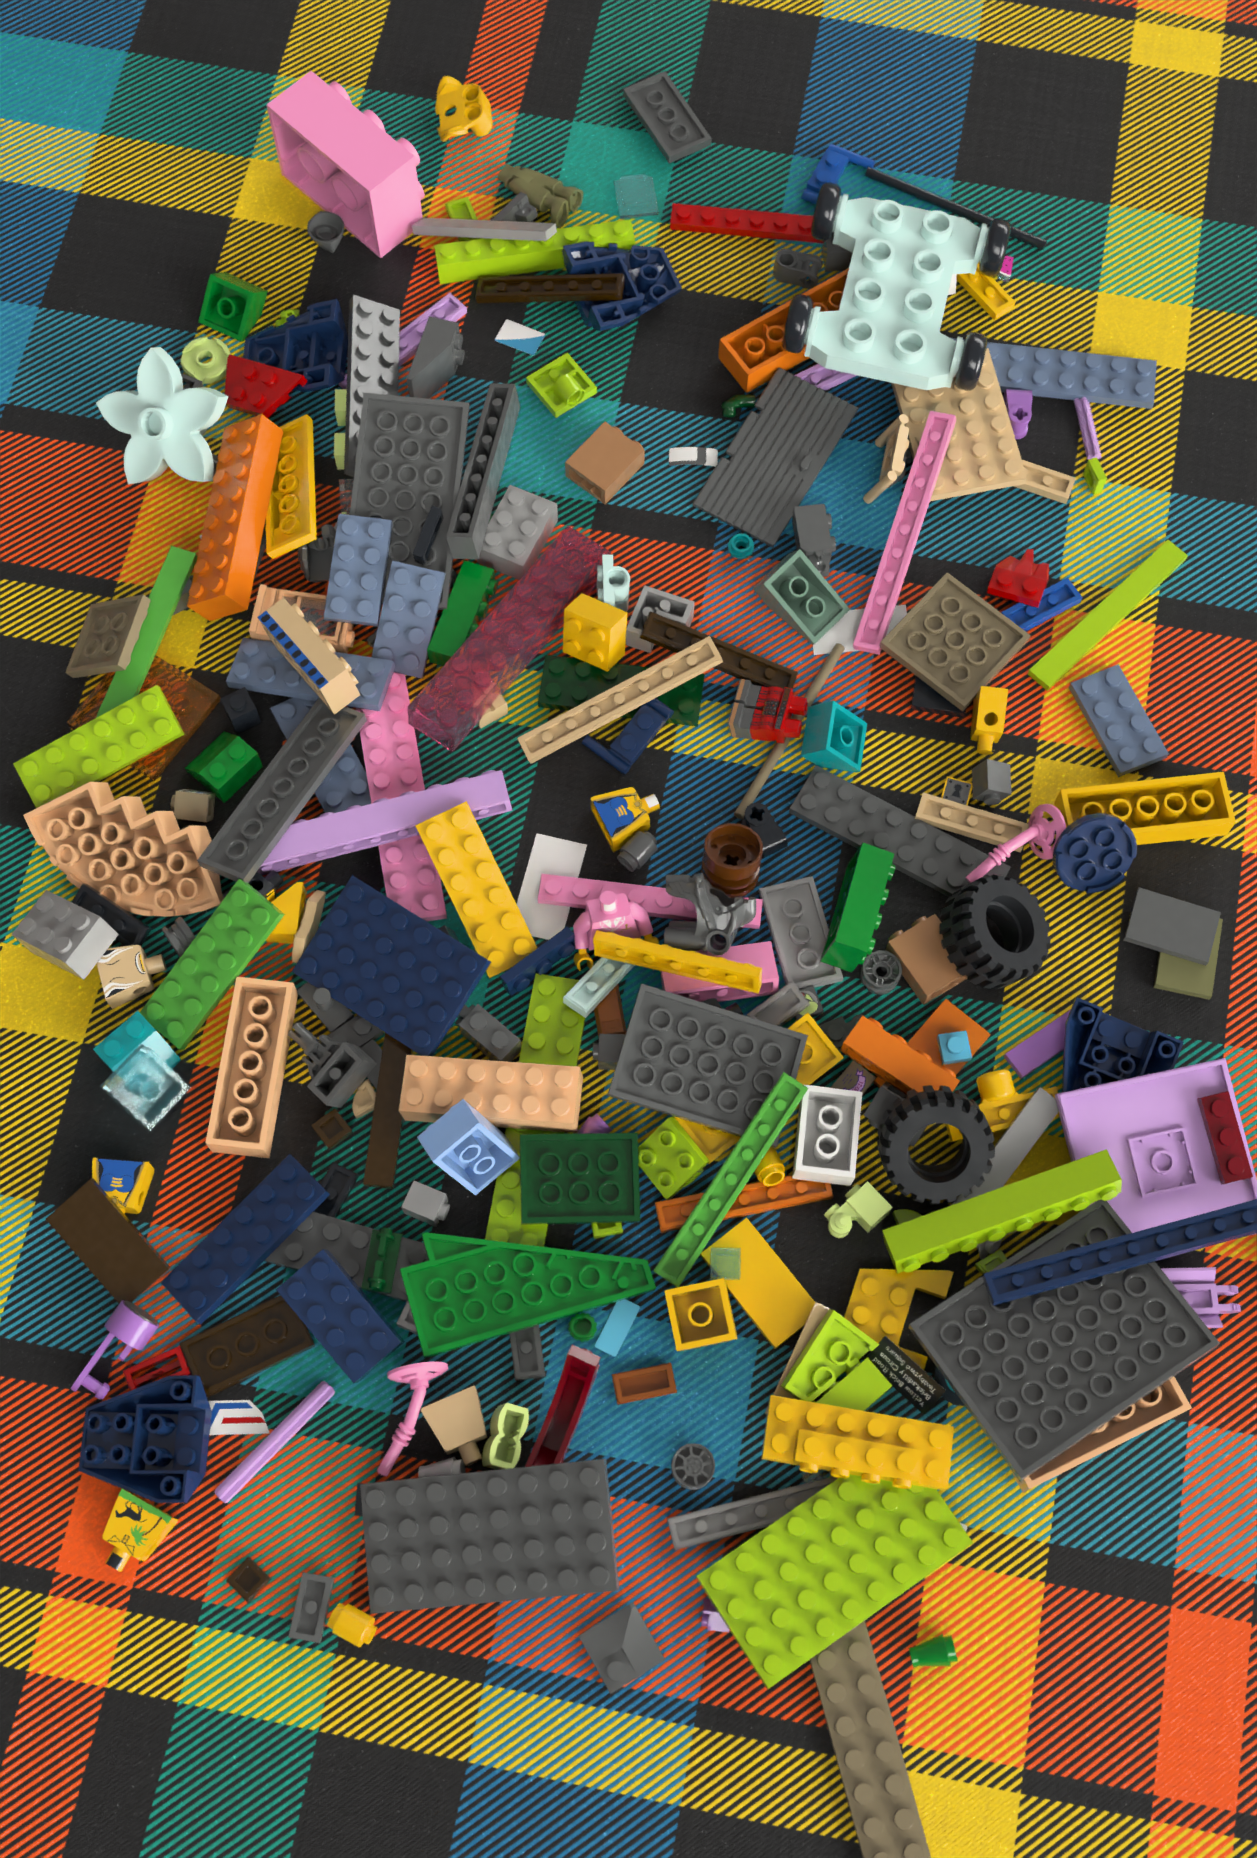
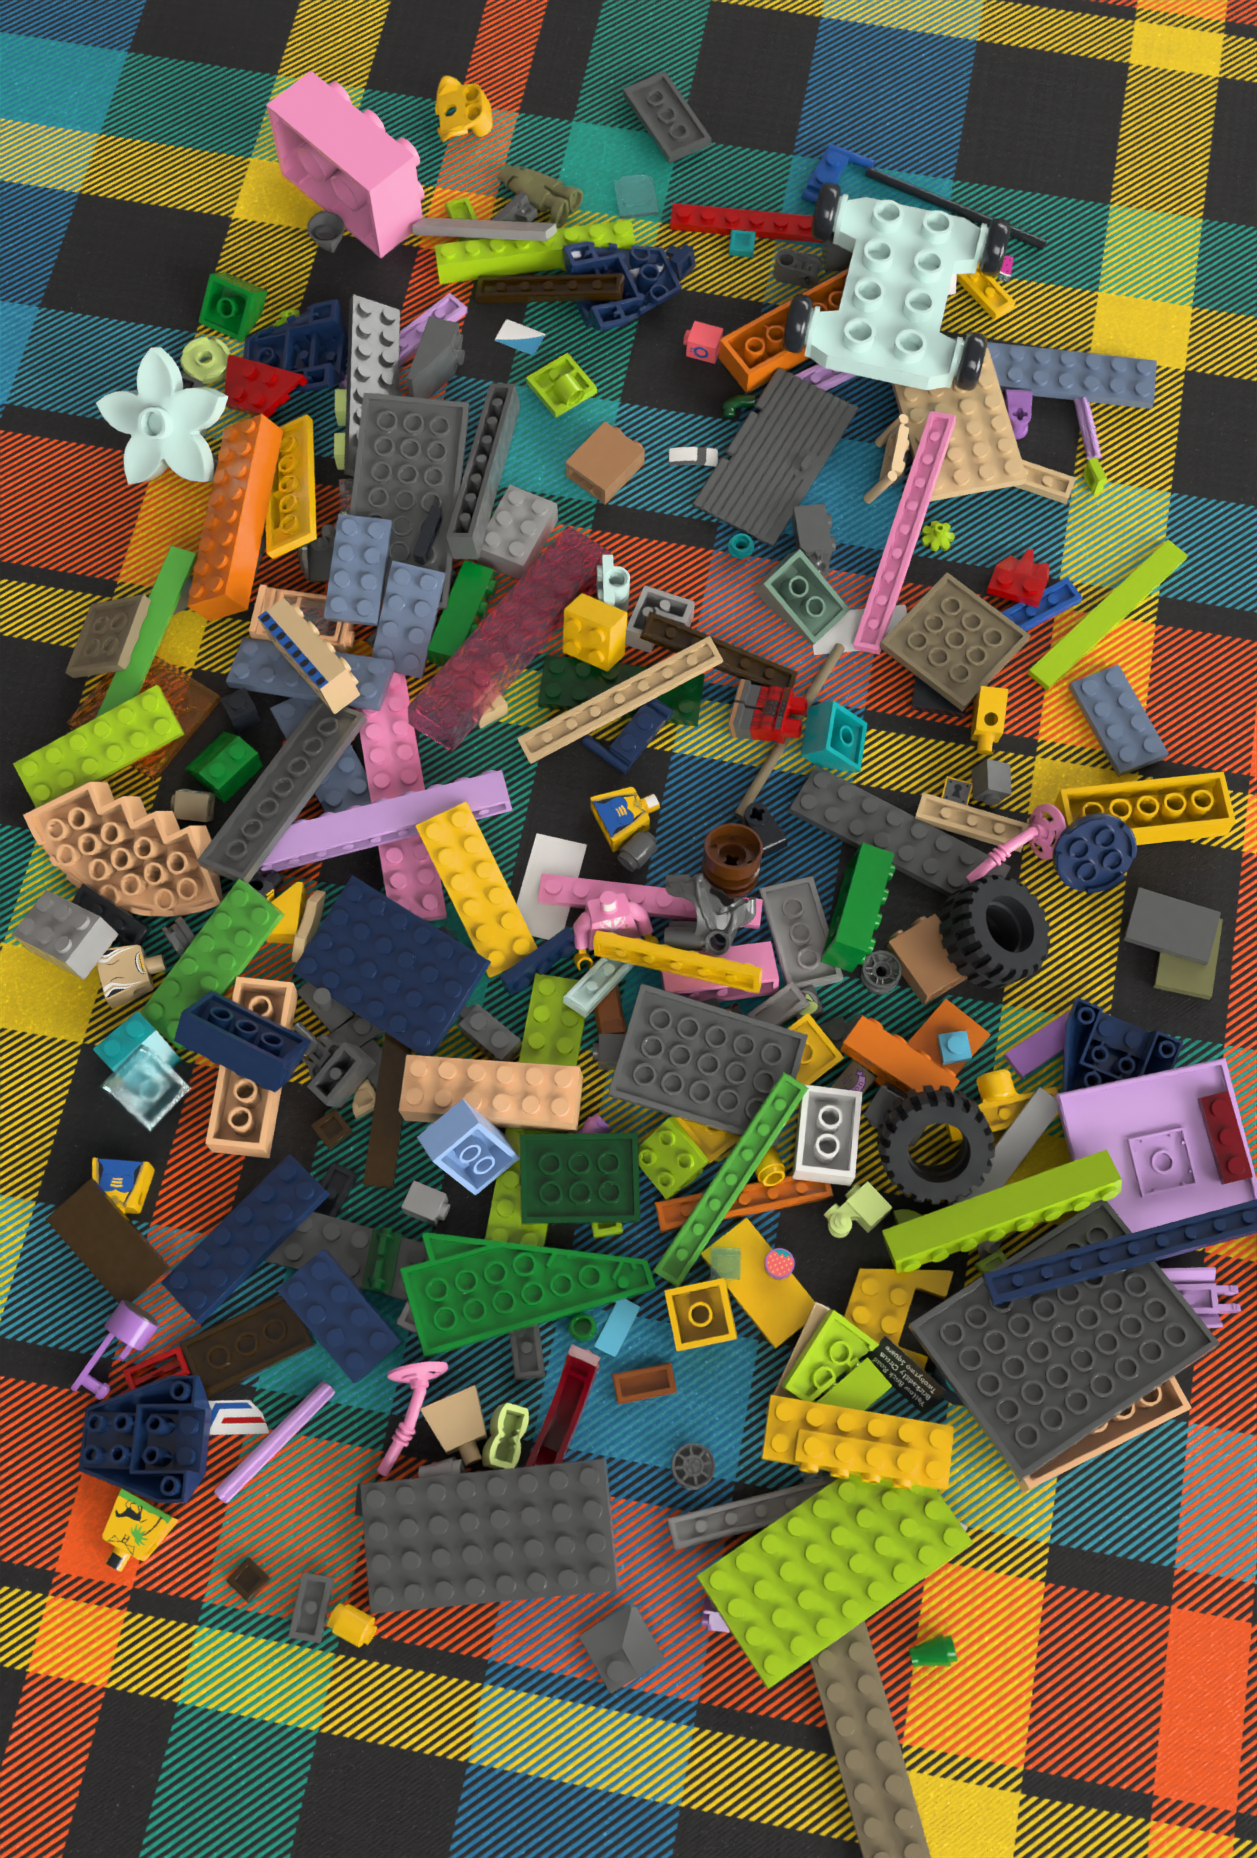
none -> dark blue slope [174,990,311,1092]
none -> dark blue tile [665,244,696,282]
none -> coral brick [683,321,723,364]
none -> teal tile [729,230,756,257]
none -> tile [764,1248,795,1280]
none -> lime plant [921,521,955,552]

